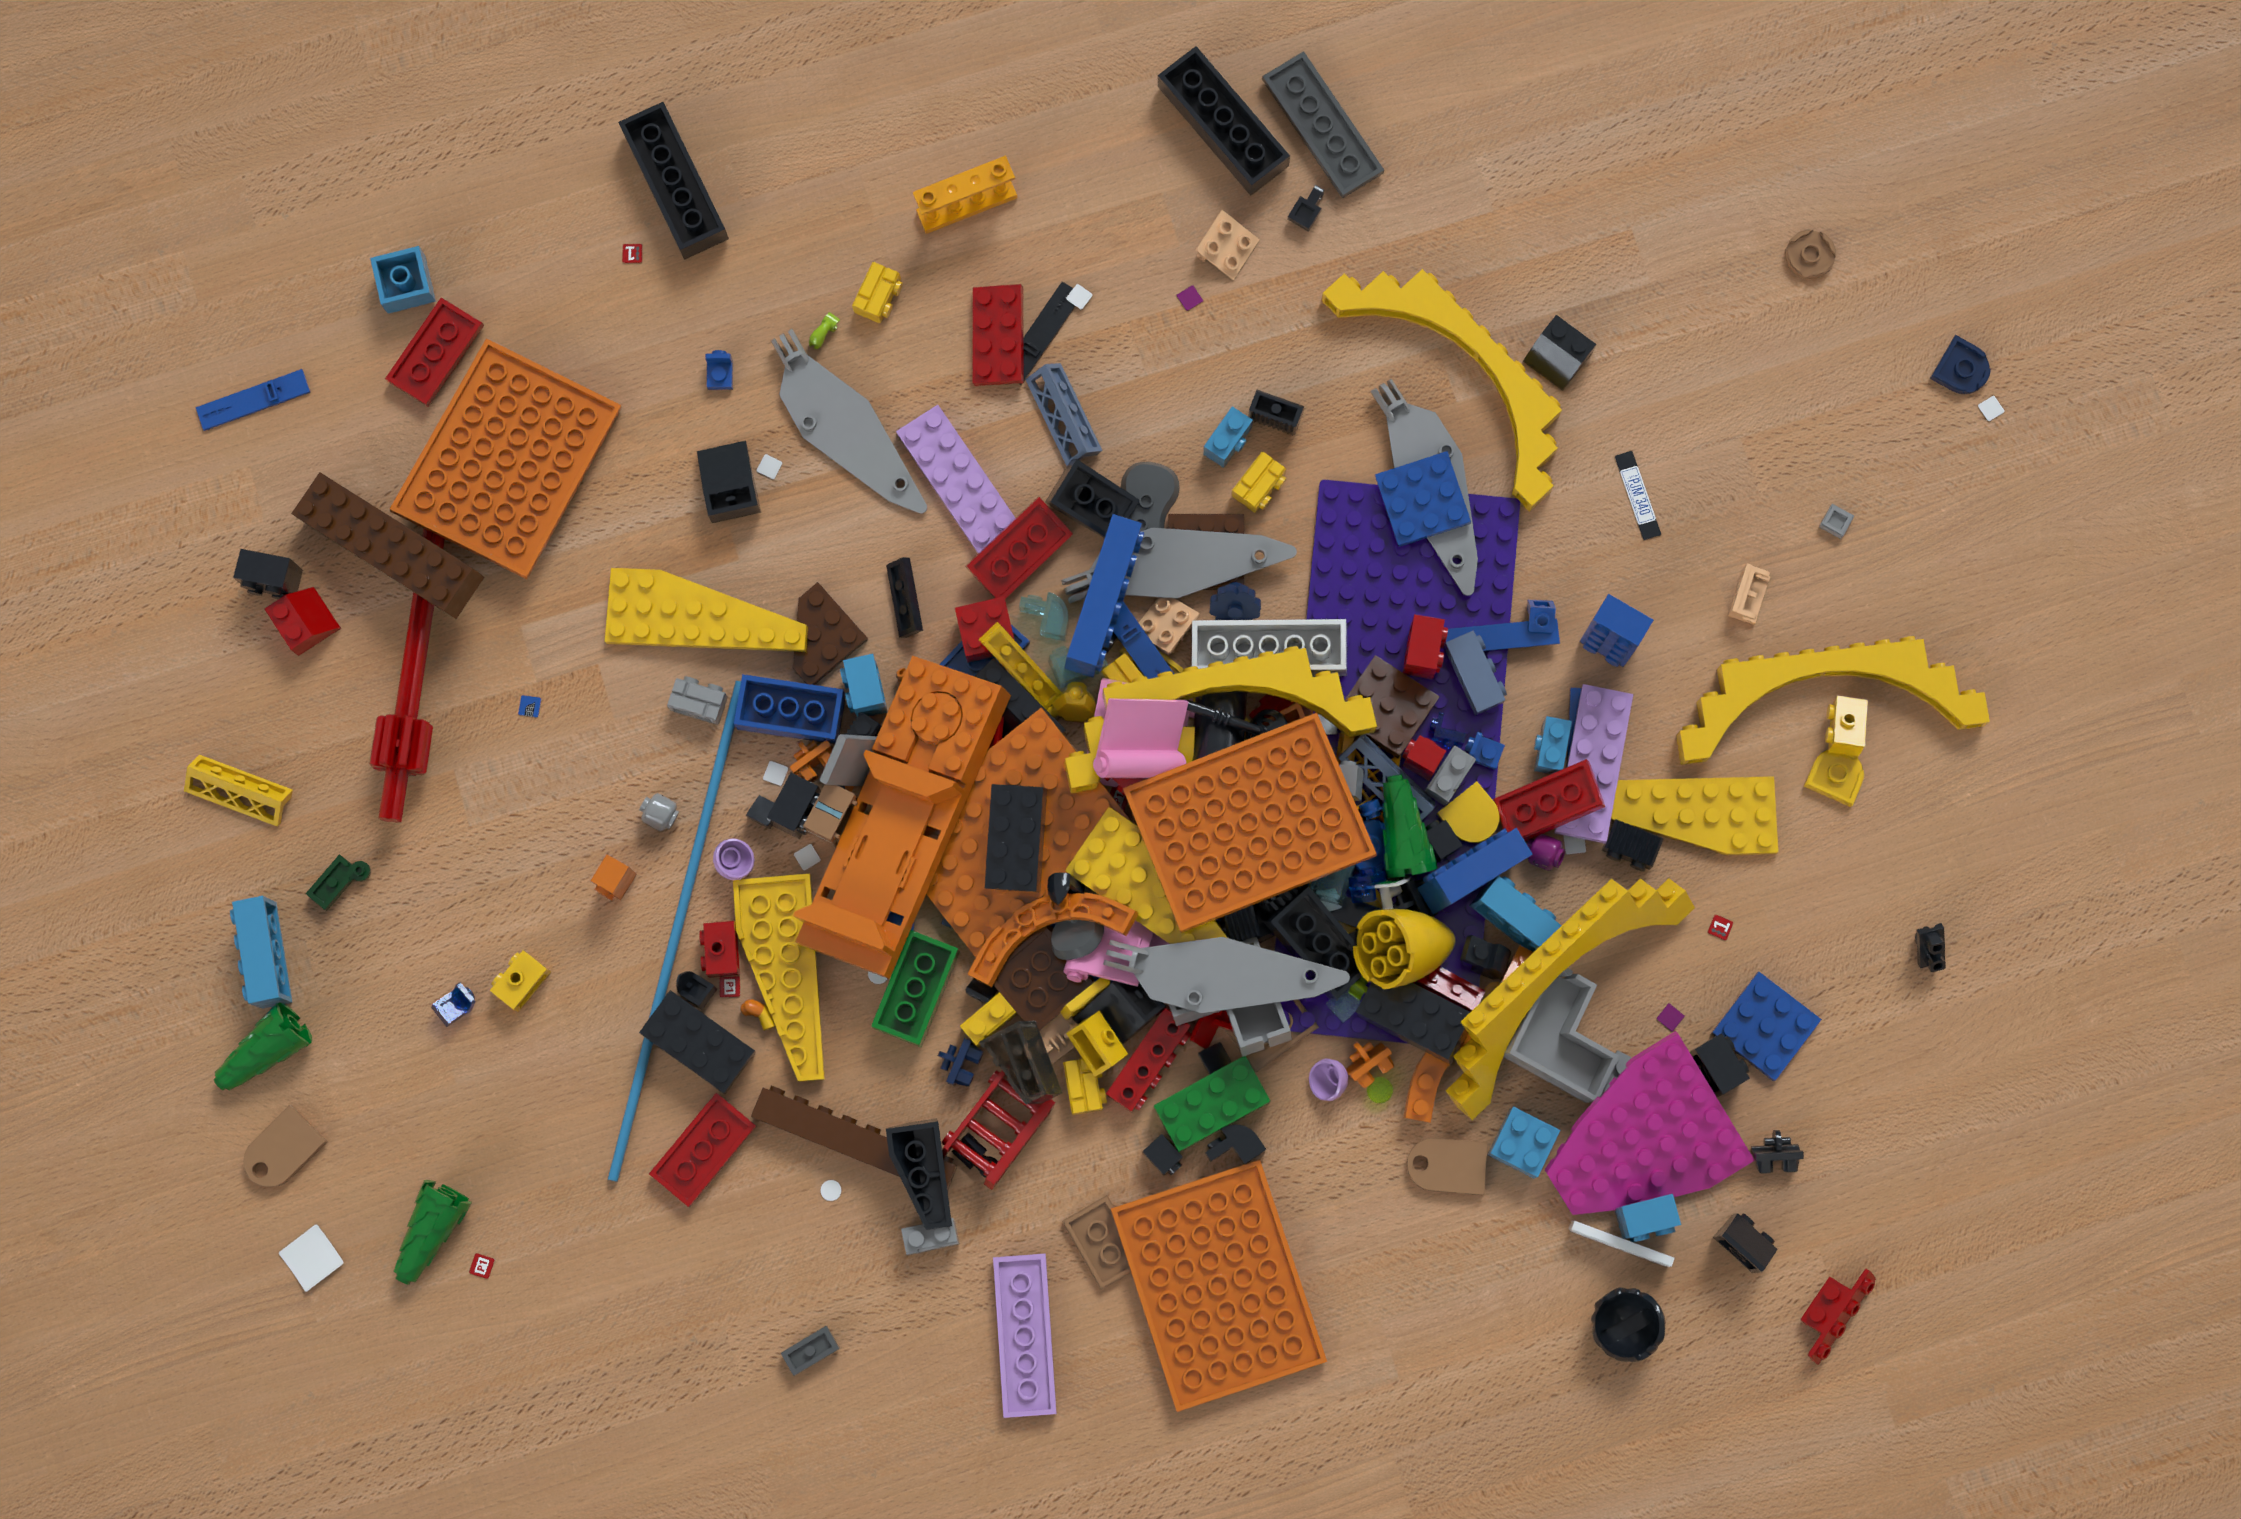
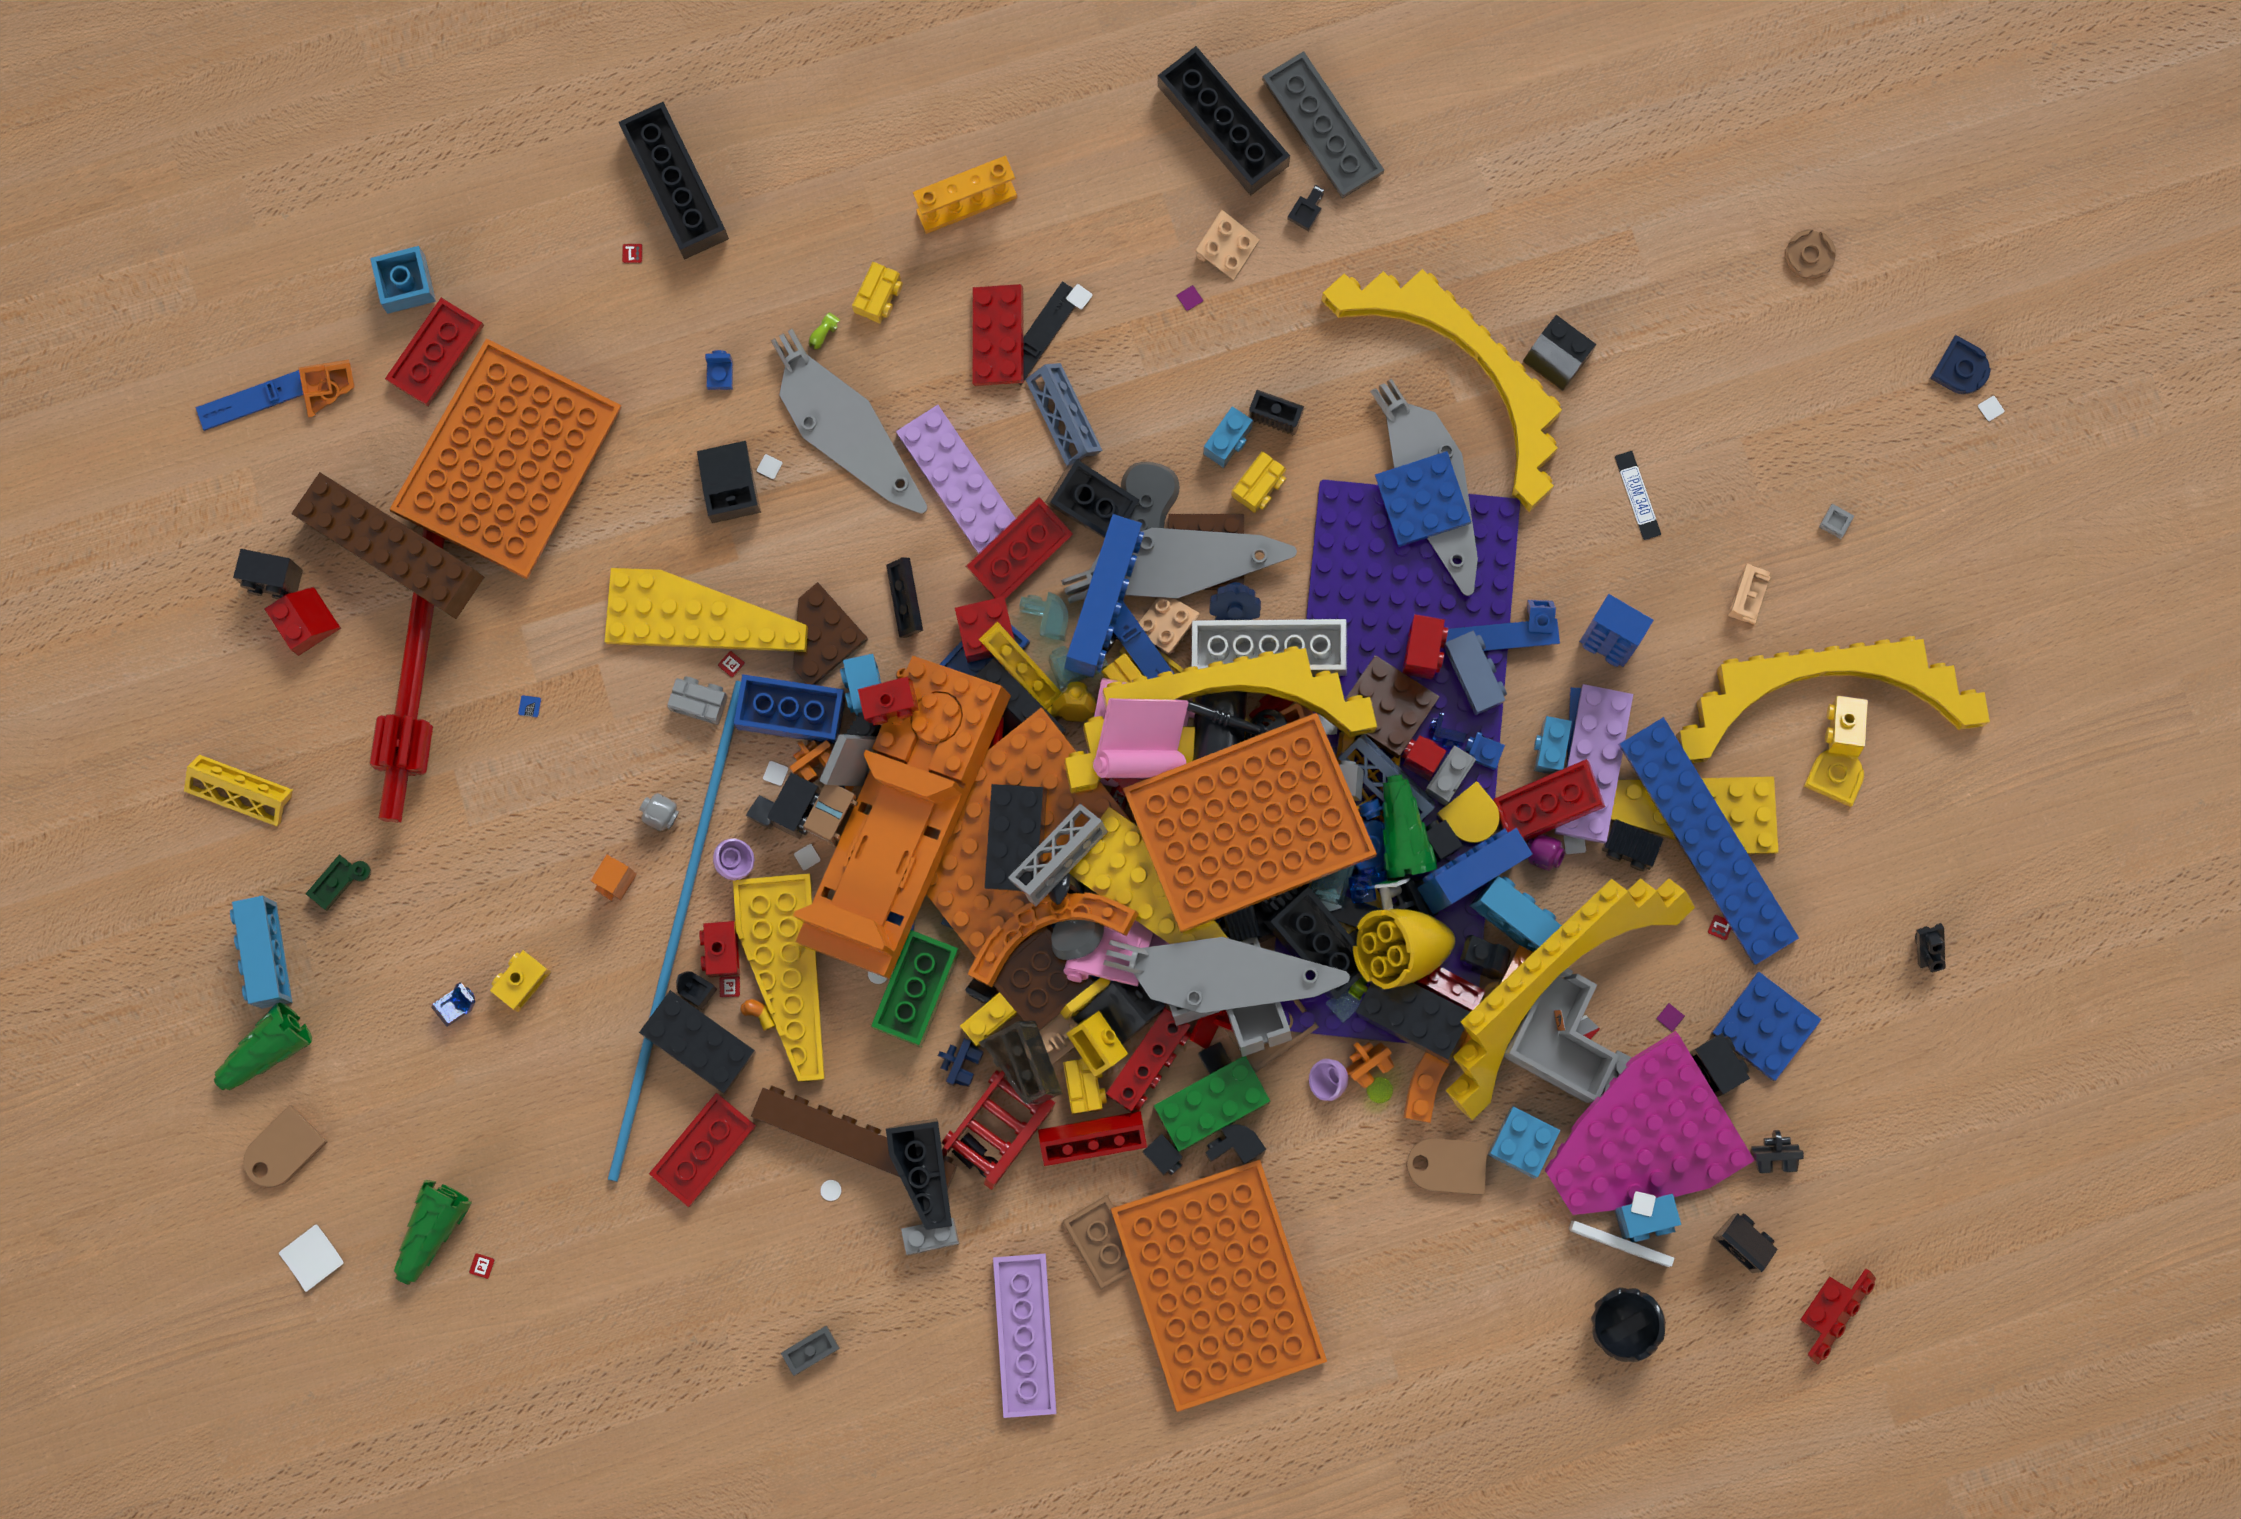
none -> orange slope [298,359,354,418]
none -> red sticker [718,651,745,677]
none -> red brick [858,676,919,725]
none -> light grey fence [1008,804,1107,906]
none -> red brick [1038,1111,1147,1166]
none -> orange sticker [1554,1010,1565,1031]
none -> light grey sticker [1576,1015,1600,1039]
none -> blue plate [1618,717,1799,965]
none -> white sticker [1631,1191,1656,1216]

